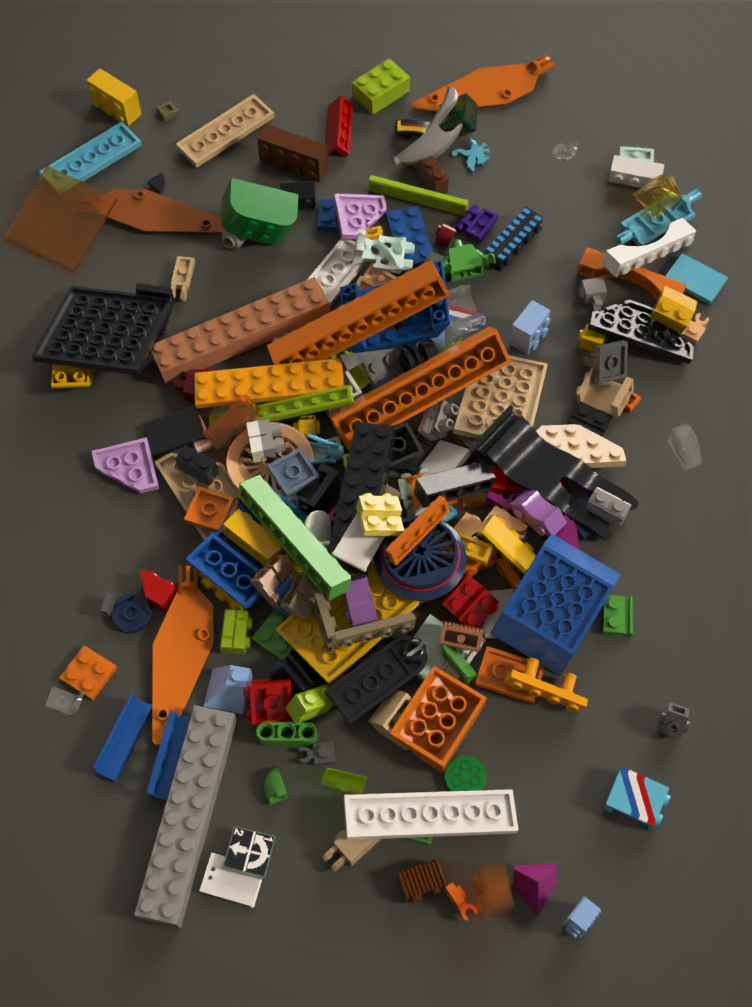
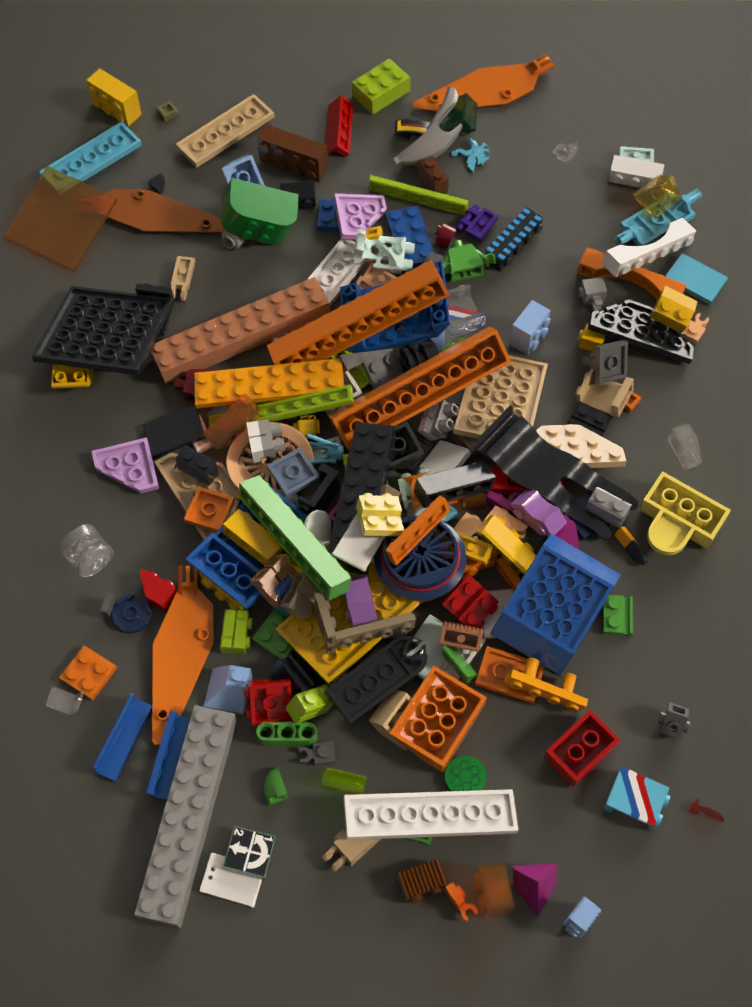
none -> clear wheel [60,524,114,577]
none -> light blue slope [221,155,265,186]
none -> red brick [543,710,621,788]
none -> piece [614,526,648,566]
none -> light yellow brick [640,471,731,555]
none -> clear red piece [689,799,725,822]

